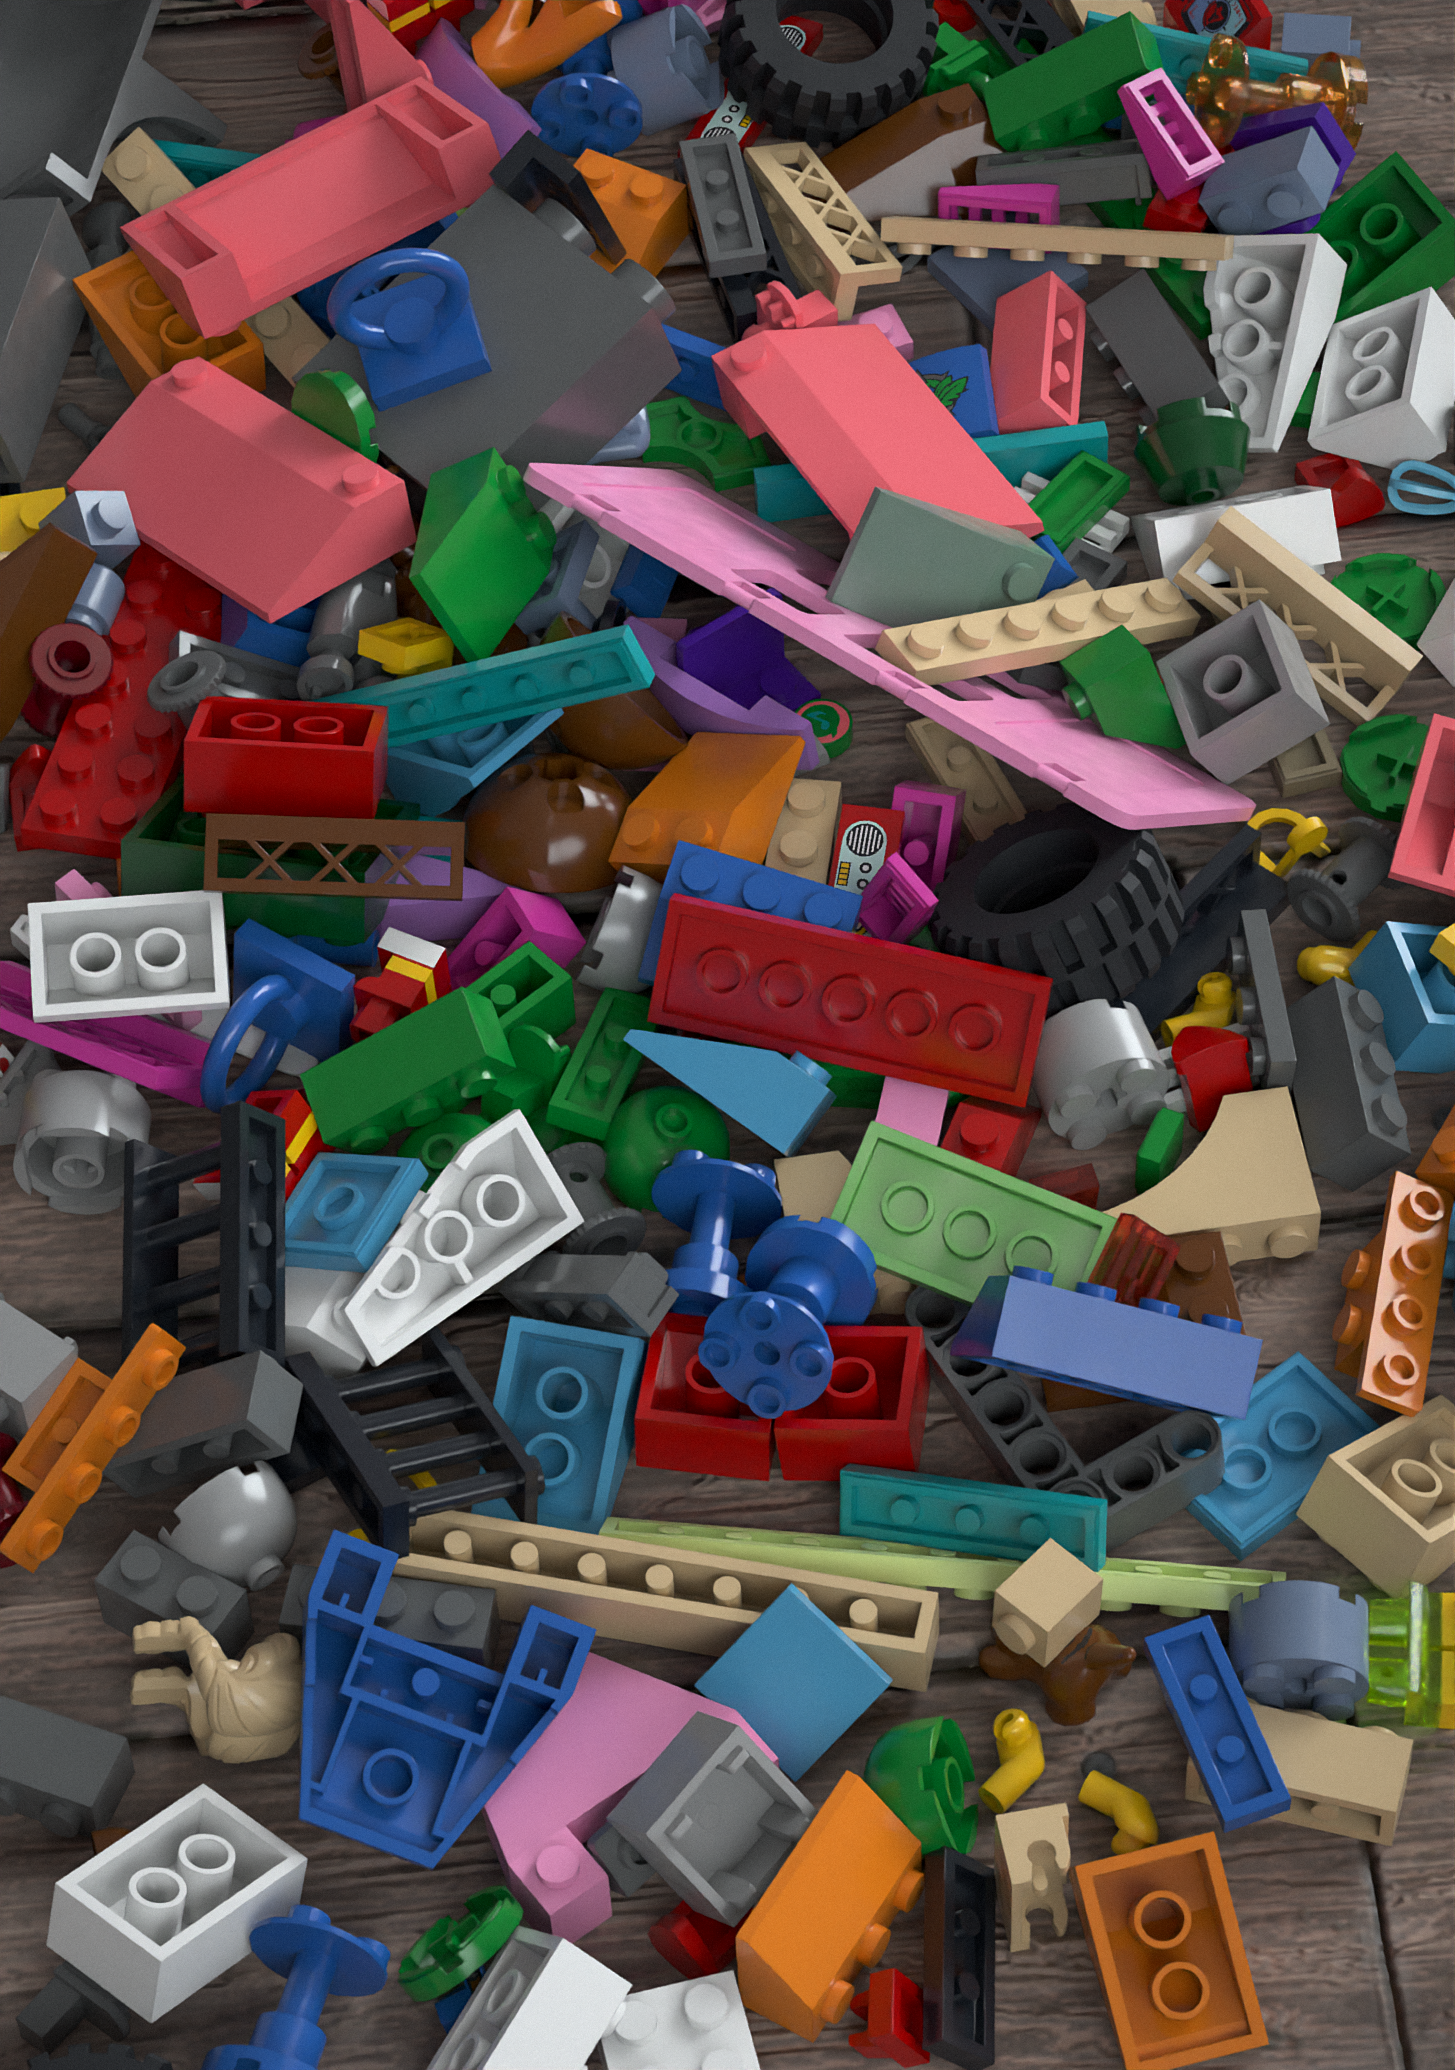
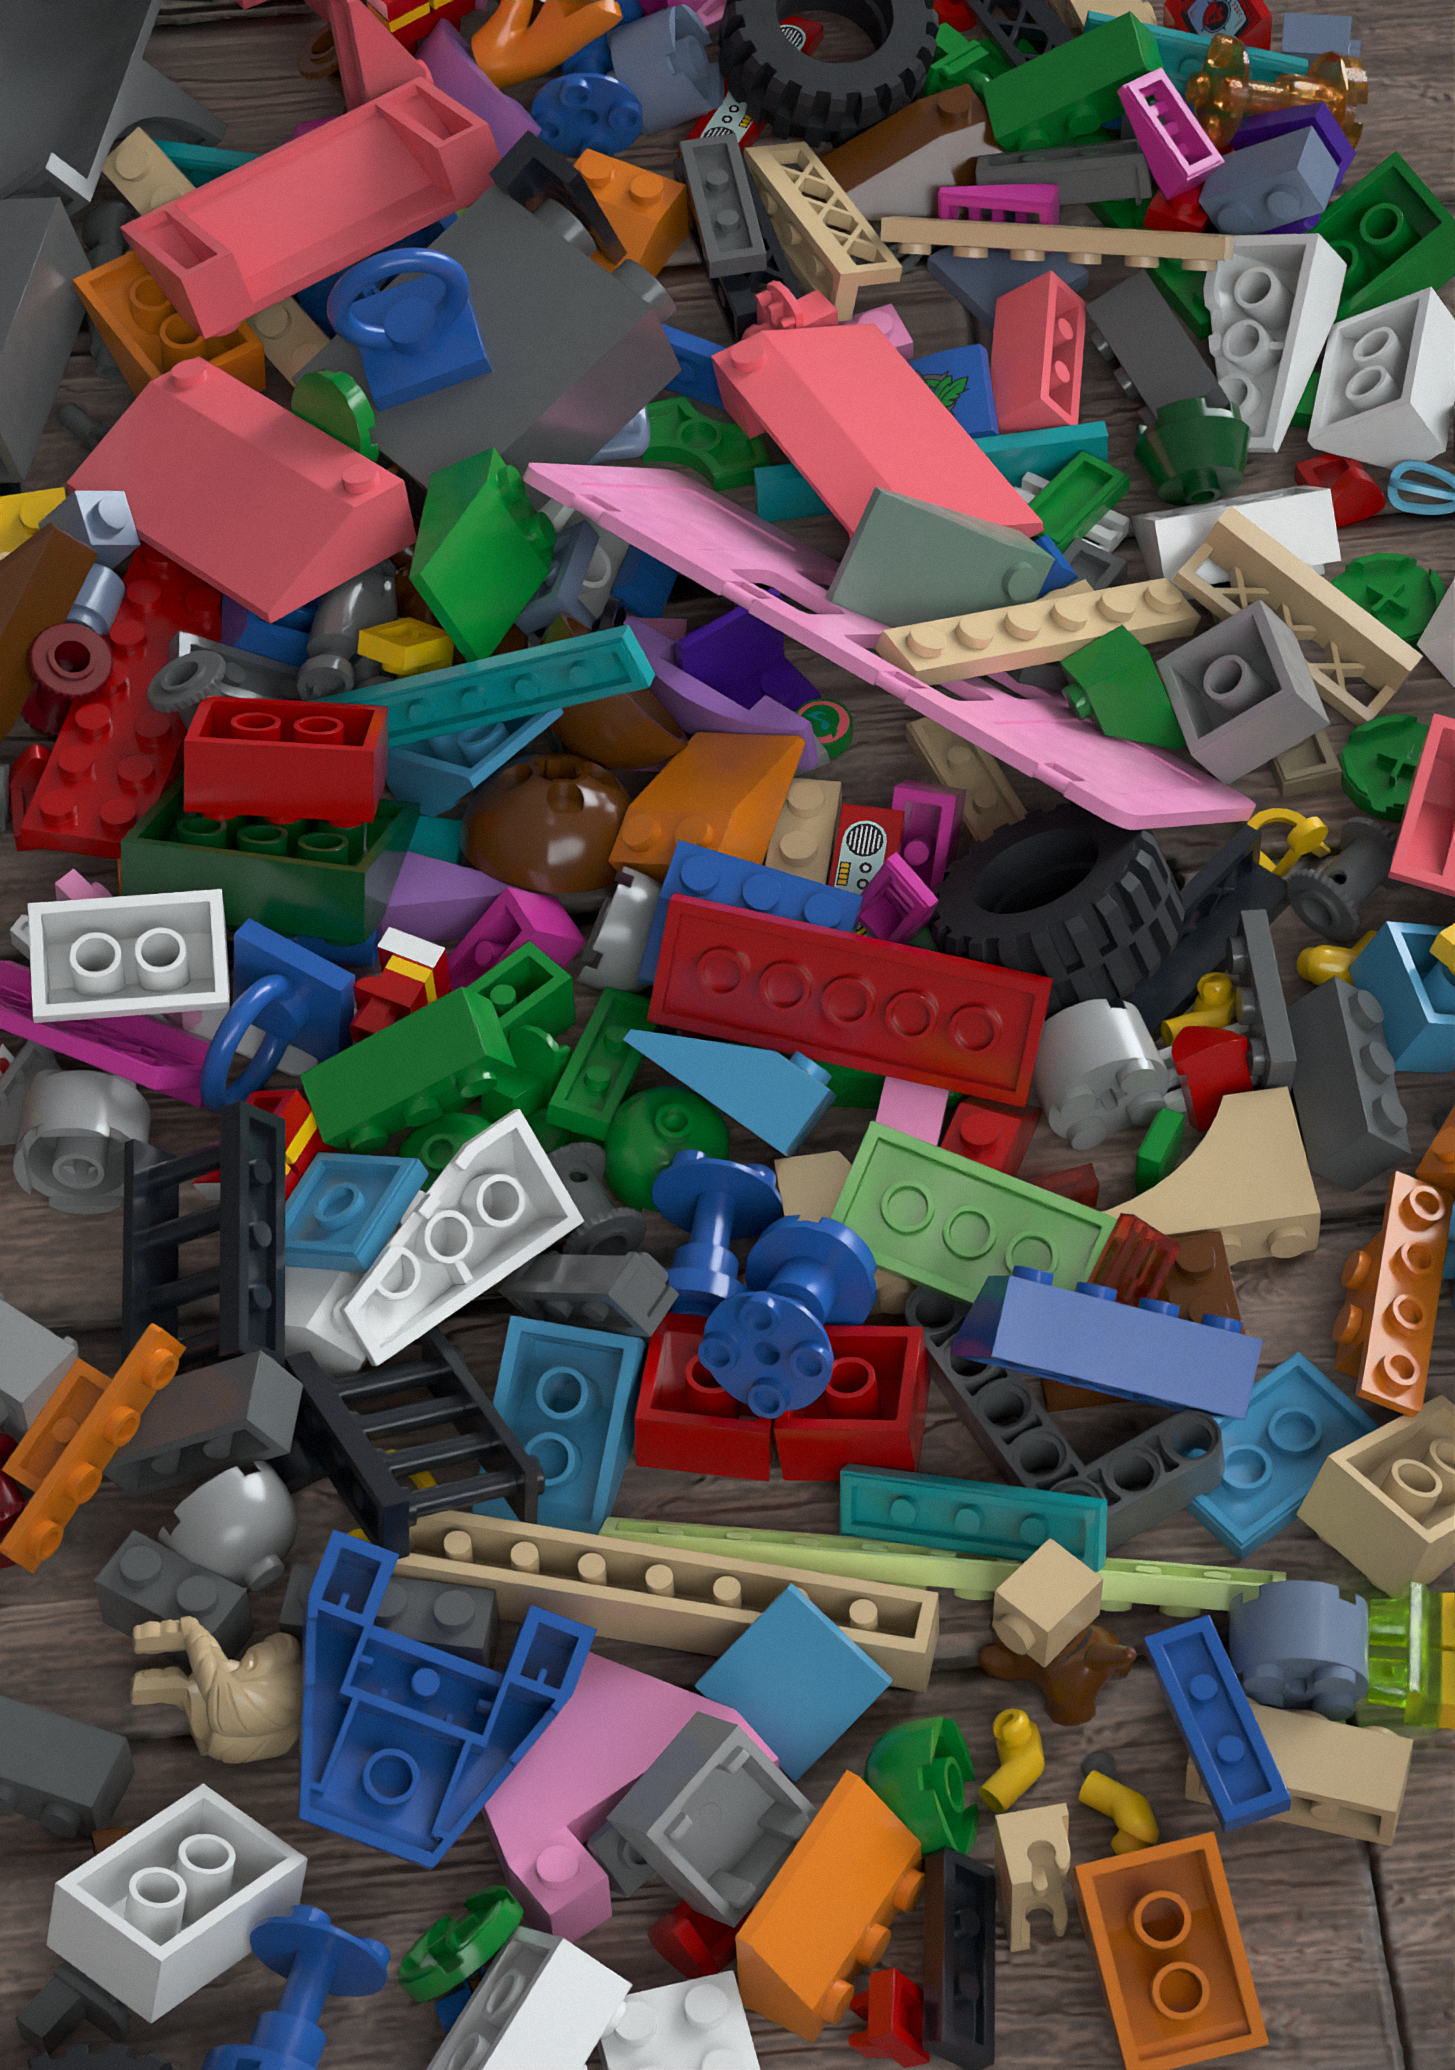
reddish brown fence [203,813,465,901] -> none

